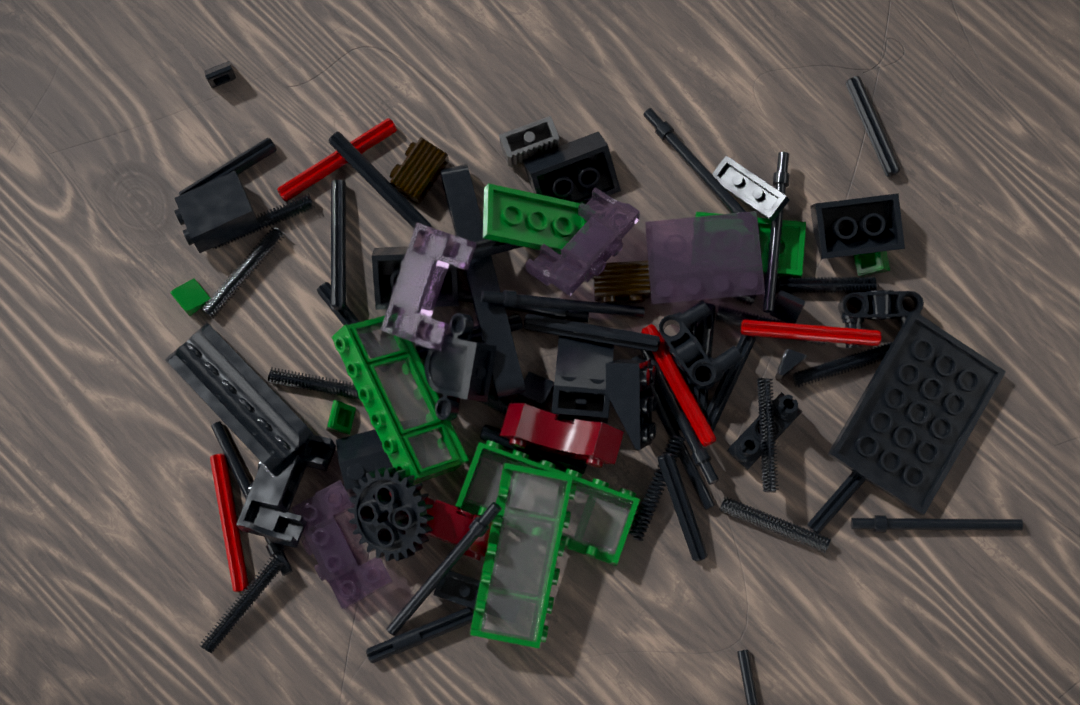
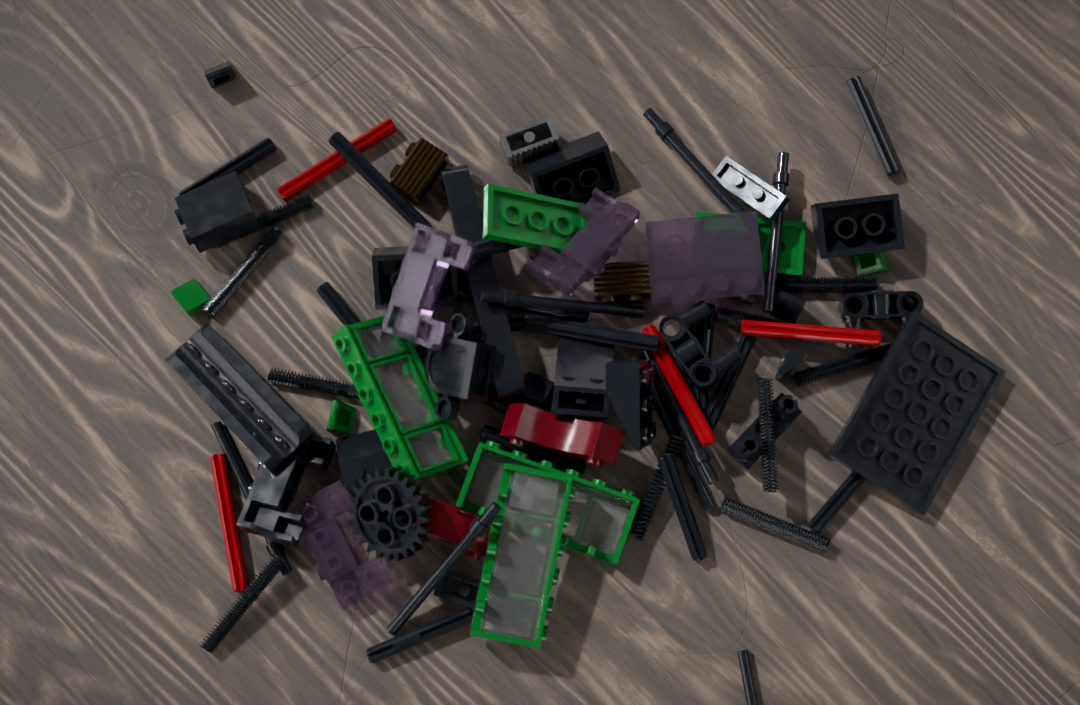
black axle [331,179,346,310] -> none
black bar [851,515,1023,532] -> none

